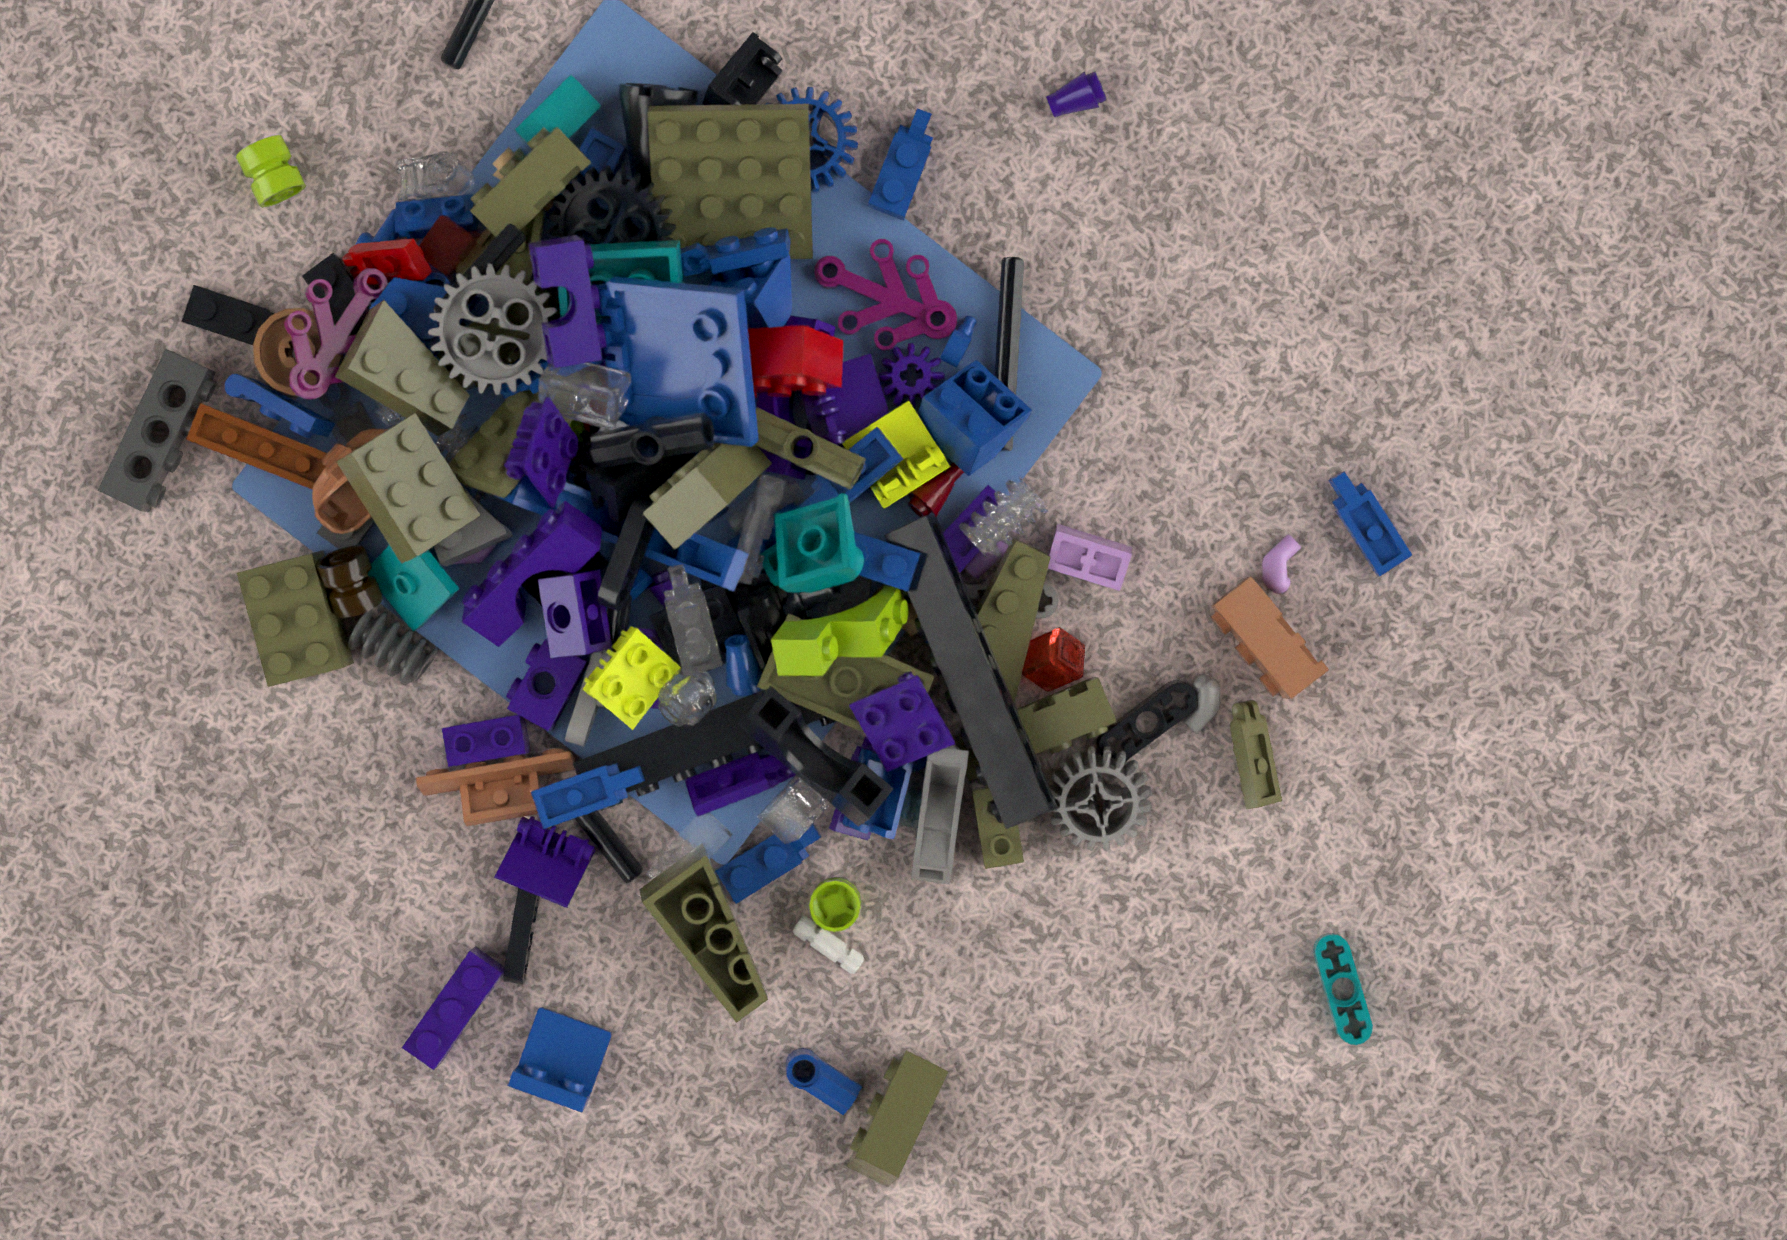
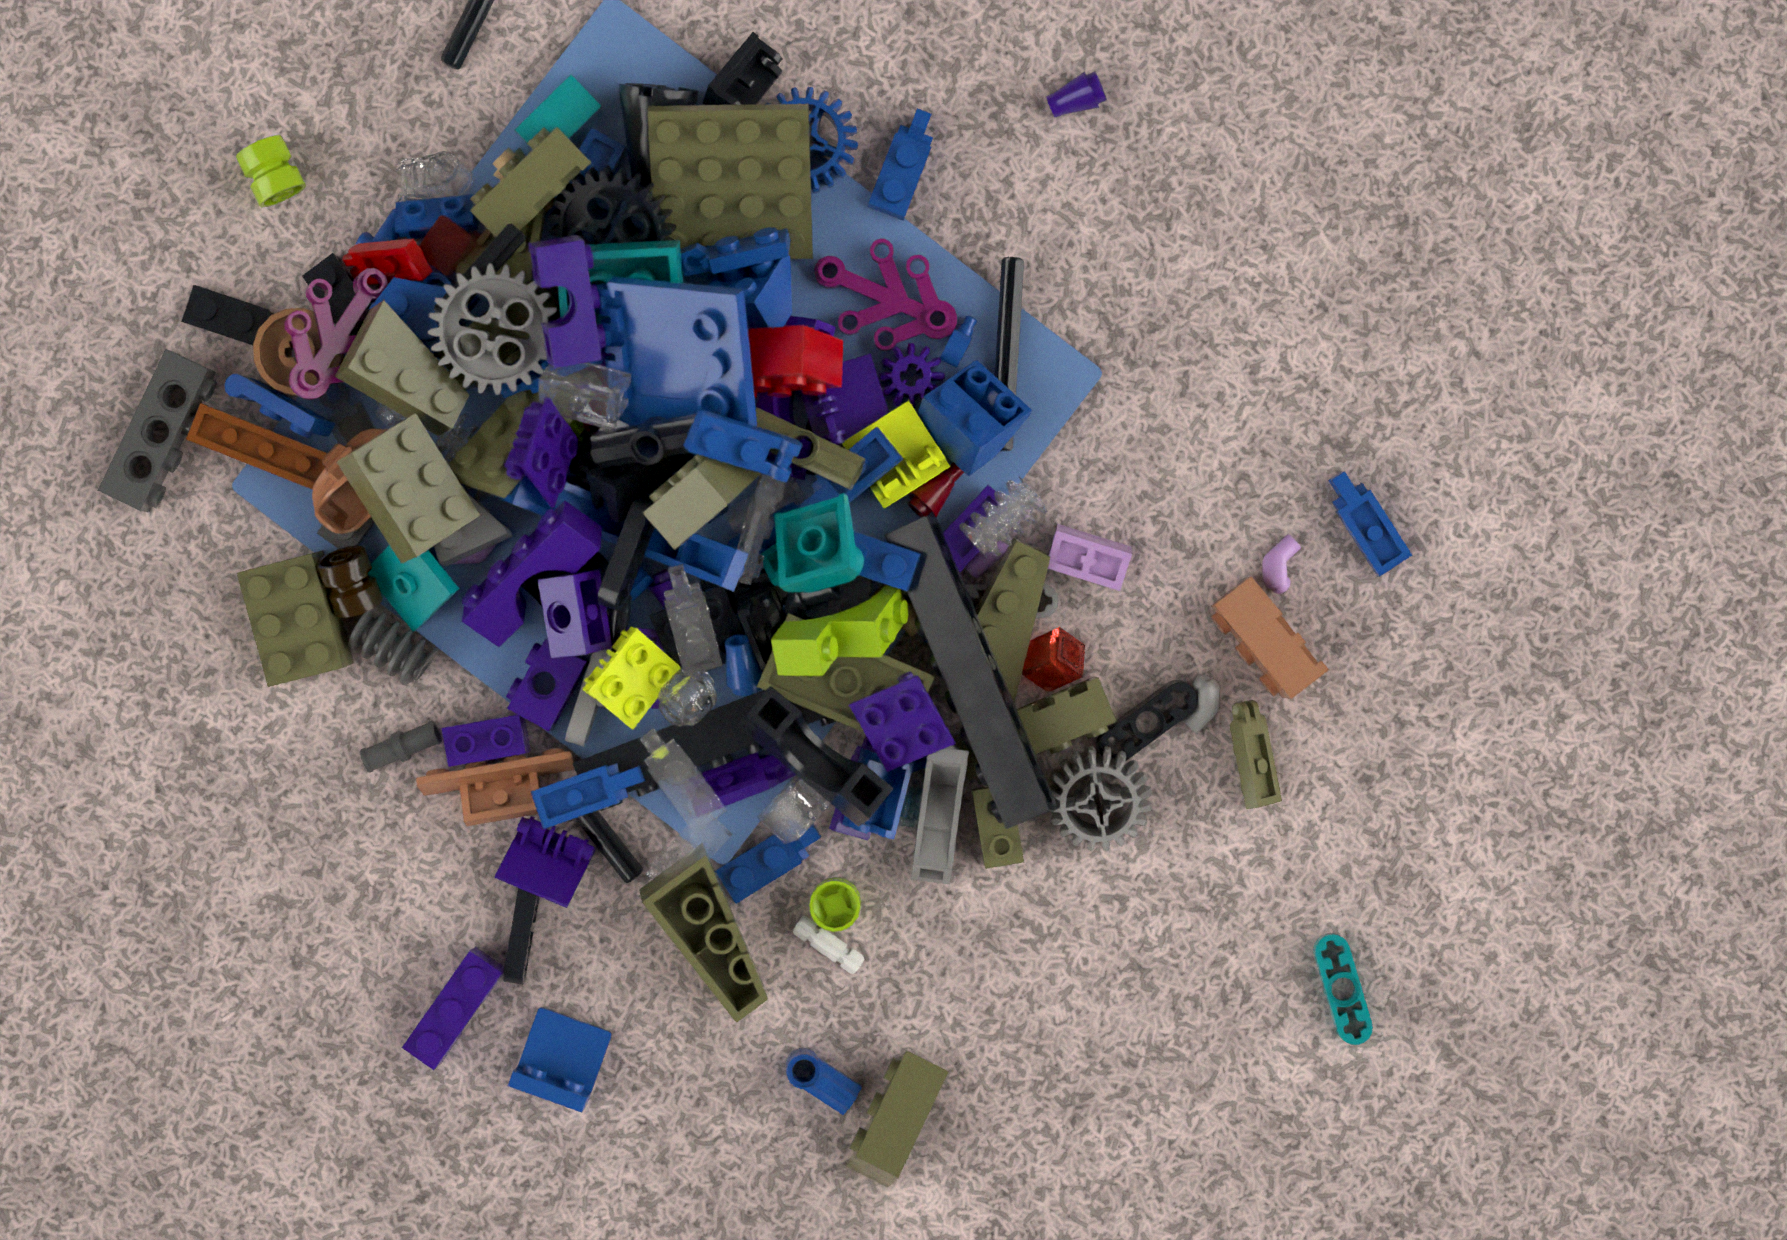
none -> dark grey pin [360,720,442,773]
none -> clear hinge [640,728,727,834]
none -> blue plate [683,409,803,482]

